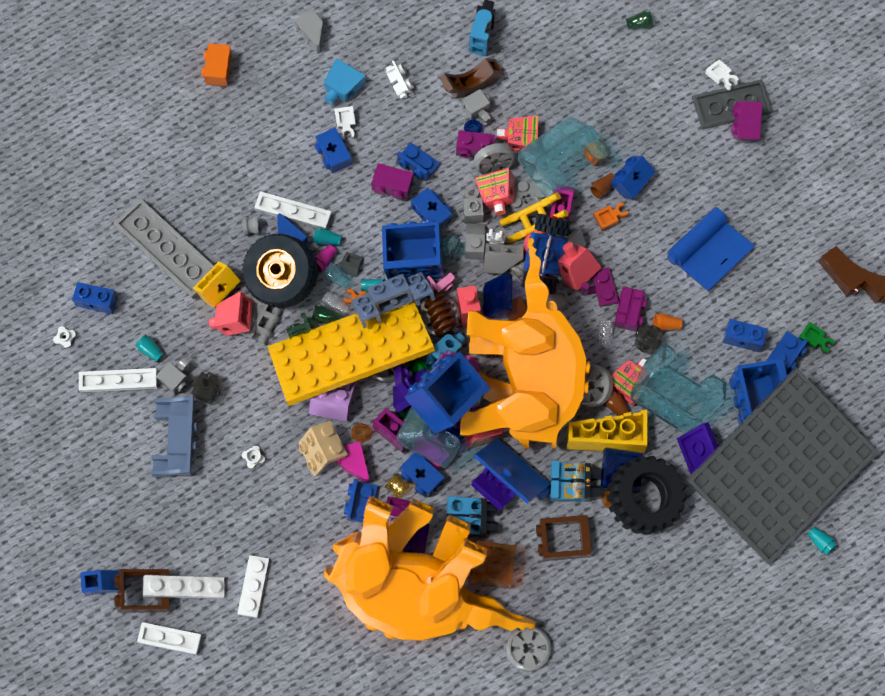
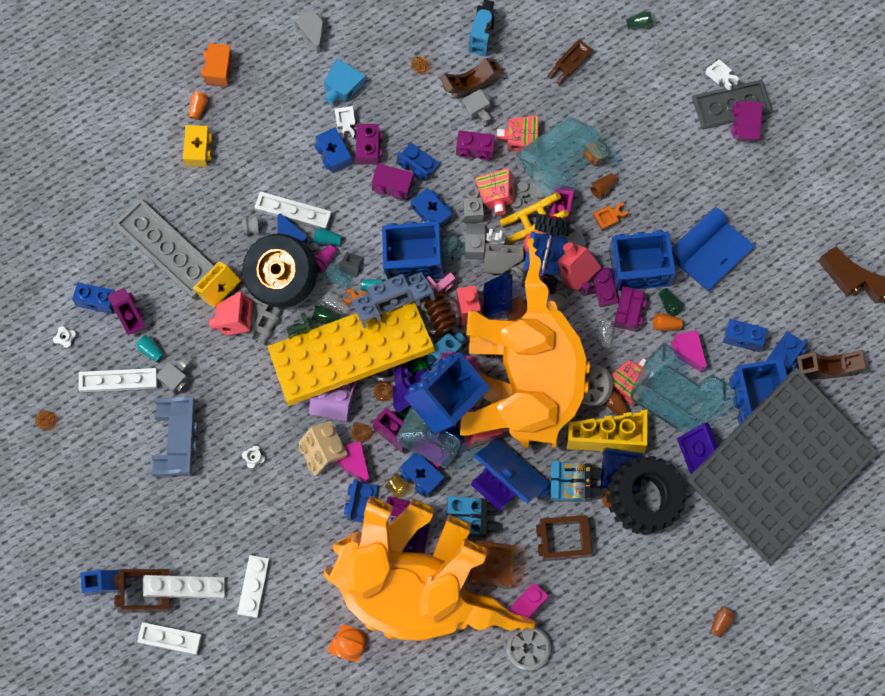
clear smoke brick [191,372,222,405] -> none
white hinge [386,60,415,100] -> none
clear blue plate [464,119,482,133] -> none
light grey wheel [474,143,515,175] -> none
blue brick [610,156,656,198] -> none
clear smoke brick [634,323,663,355] -> none
green plate [799,322,835,354] -> none
teal cone [807,527,837,555] -> none
none -> clear orange plate [35,411,55,430]
none -> magenta brick [107,287,145,336]
none -> yellow brick [183,125,213,167]
none -> orange cone [188,91,208,120]
none -> orange piece [327,624,366,662]
none -> magenta brick [356,124,383,165]
none -> clear orange plate [374,382,393,402]
none -> clear orange plate [411,56,428,74]
none -> dark pink slope [508,582,548,618]
none -> reddish brown hinge [548,39,593,86]
none -> blue container [609,230,676,292]
none -> clear green cone [658,288,684,316]
none -> dark pink slope [671,330,707,372]
none -> dark orange cone [710,606,736,638]
none -> reddish brown arch [797,350,868,379]

